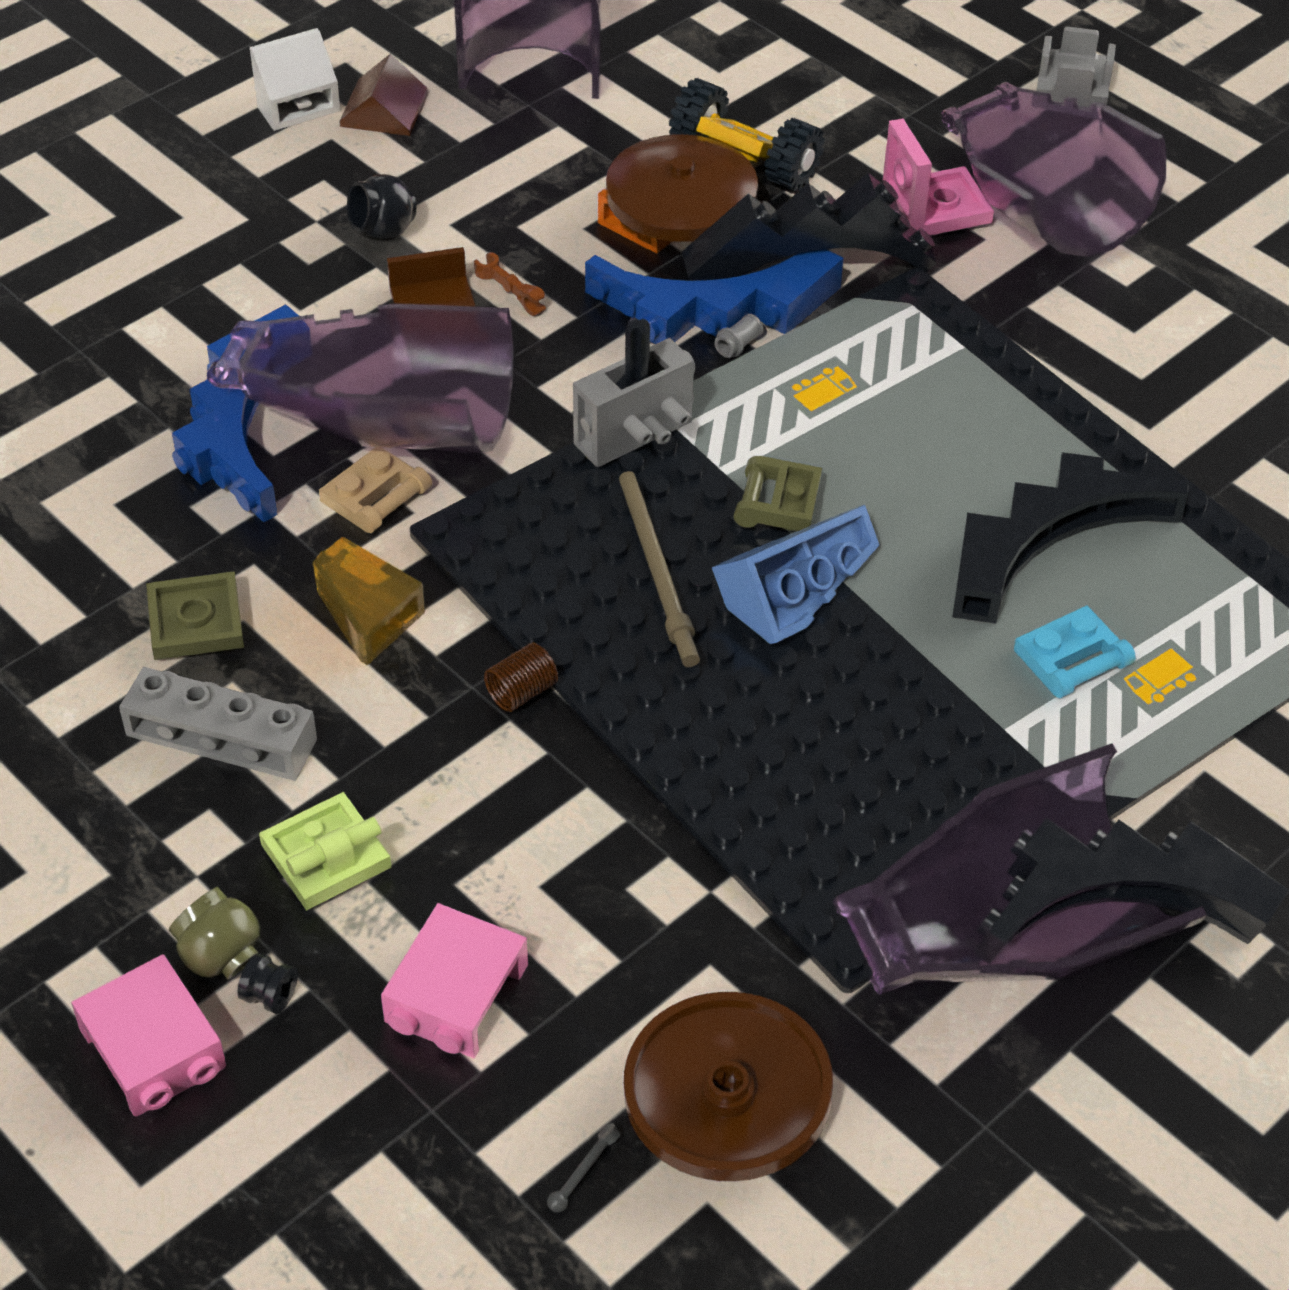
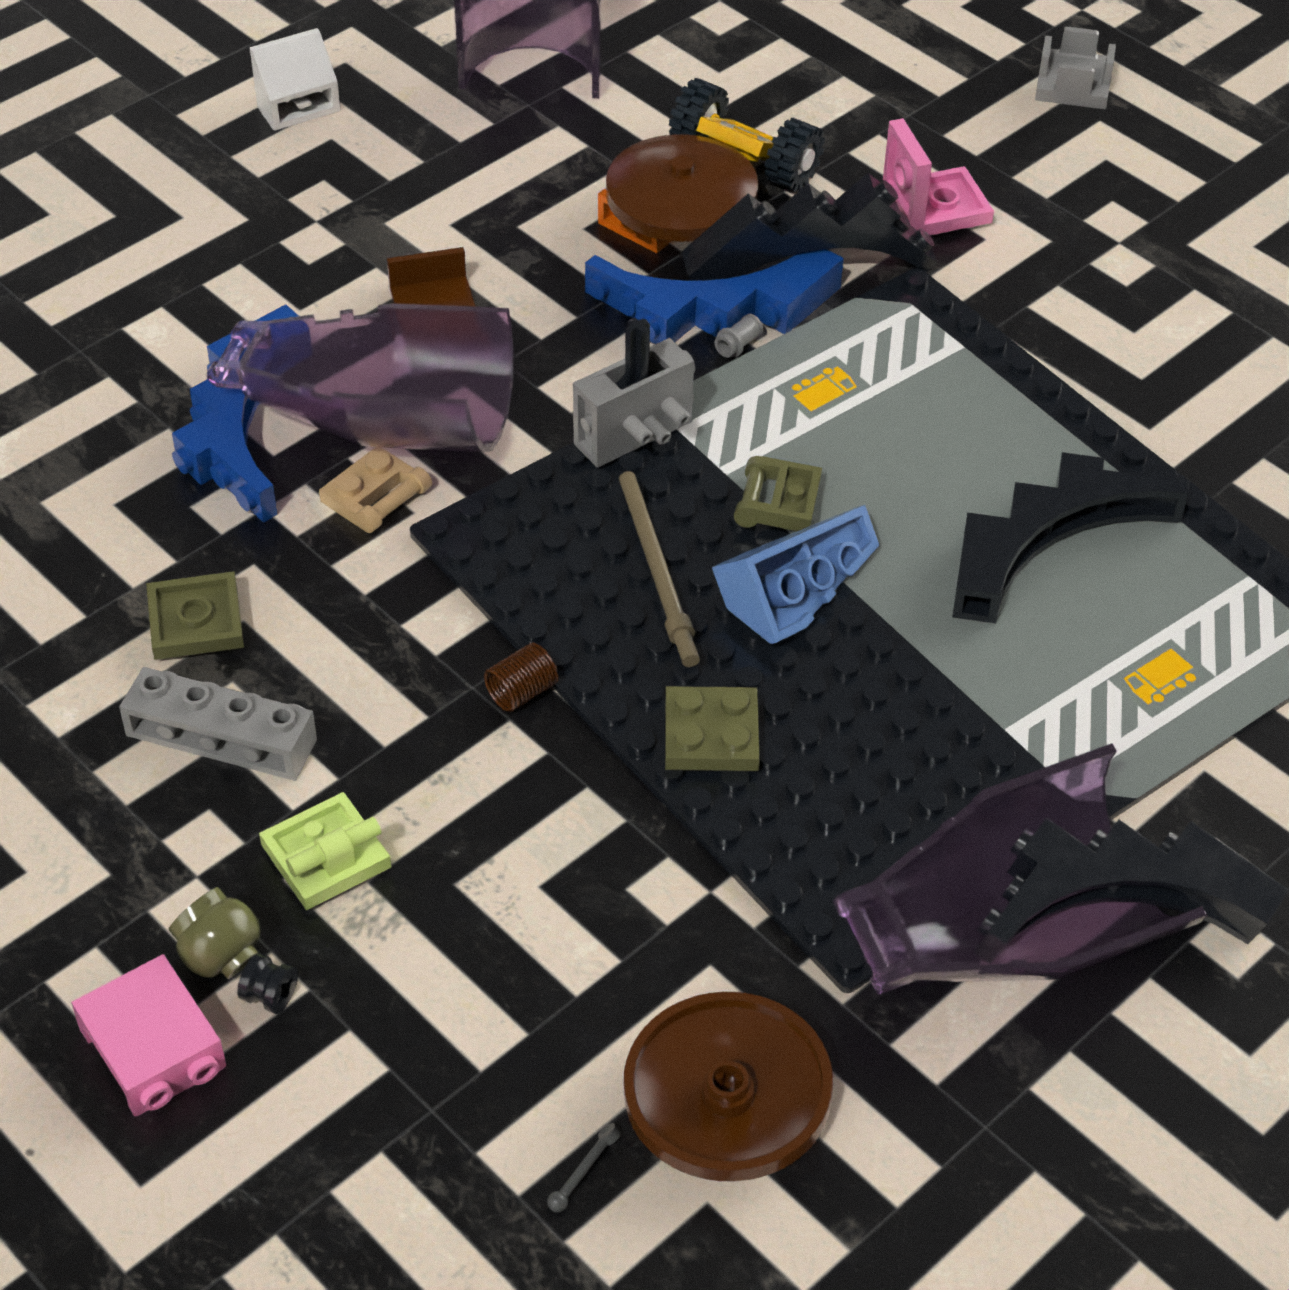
clear yellow slope [313,537,425,665] -> none
reddish brown slope [339,53,428,136] -> none
black piece [347,174,417,239] -> none
bright pink panel [381,903,528,1058] -> none
dark orange piece [474,252,546,316] -> none
clear purple windscreen [941,82,1166,257] -> none
medium azure plate [1014,605,1136,698] -> none
none -> olive plate [665,686,759,771]

